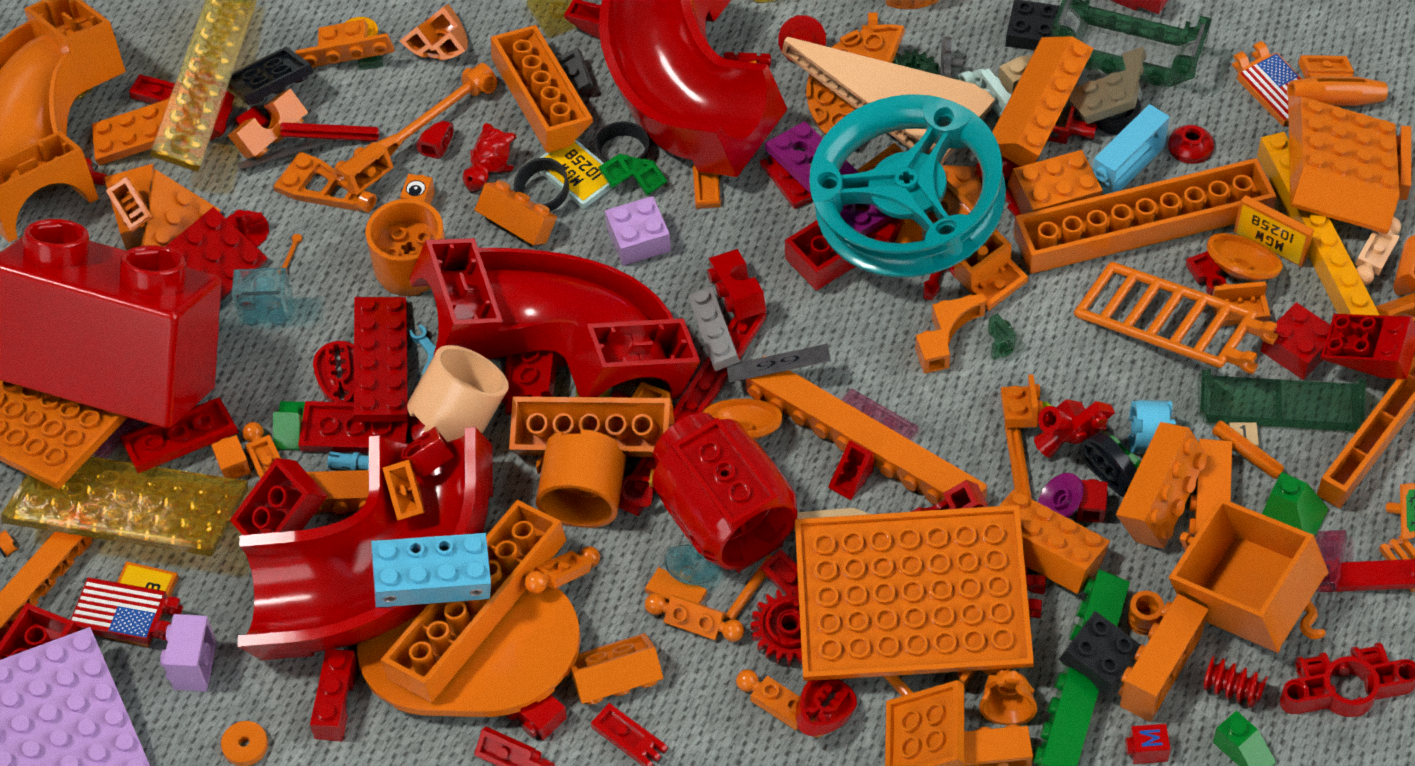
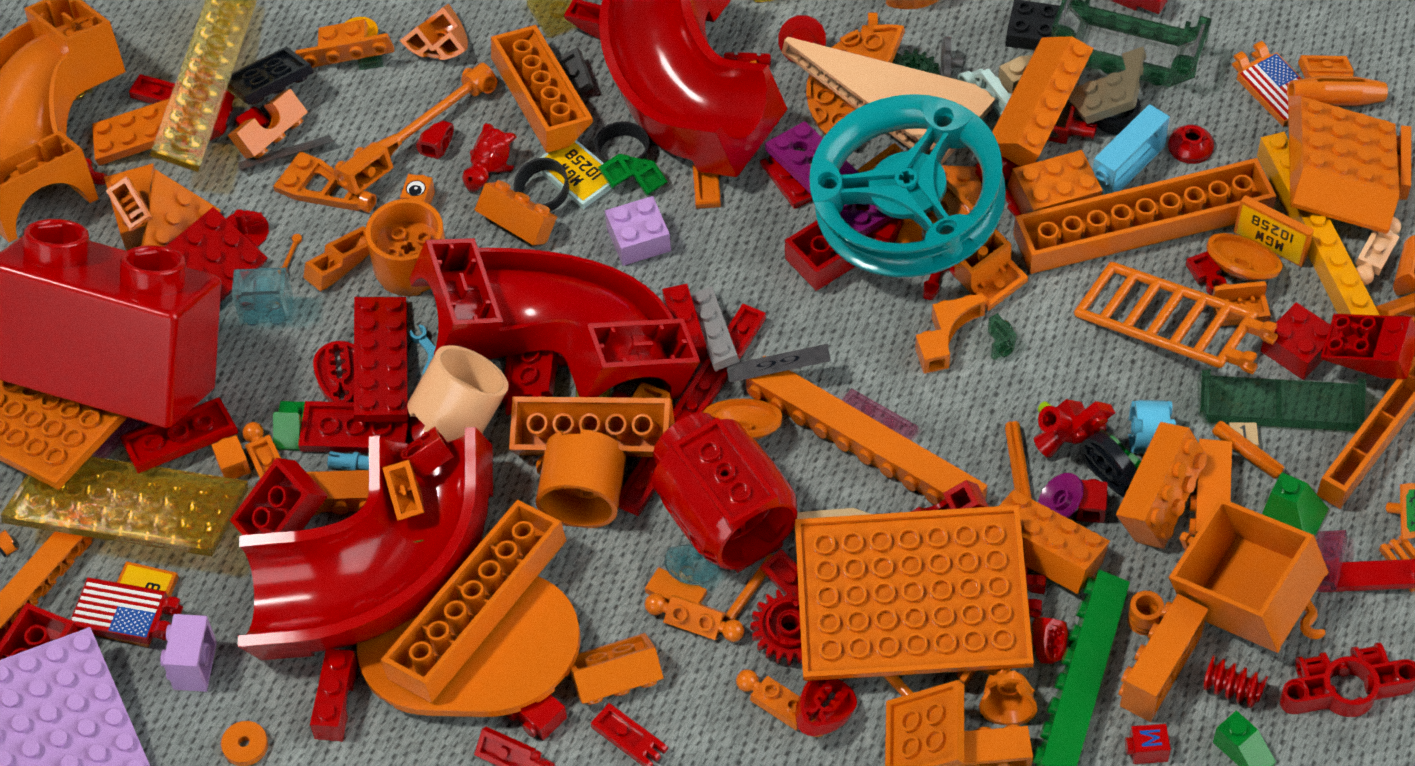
red axle [280,122,379,142] -> none
medium azure piece [371,533,491,608] -> none
orange plate [525,546,600,593] -> none
red piece [620,469,655,507] -> none
red arch [707,249,766,321] -> none
red slope [828,439,874,500] -> none
orange bracket [1000,374,1043,428] -> none
black brick [1058,611,1141,694] -> none
none -> orange slope [303,226,370,292]
none -> red brick [662,283,707,364]
none -> red rock [1032,617,1068,664]

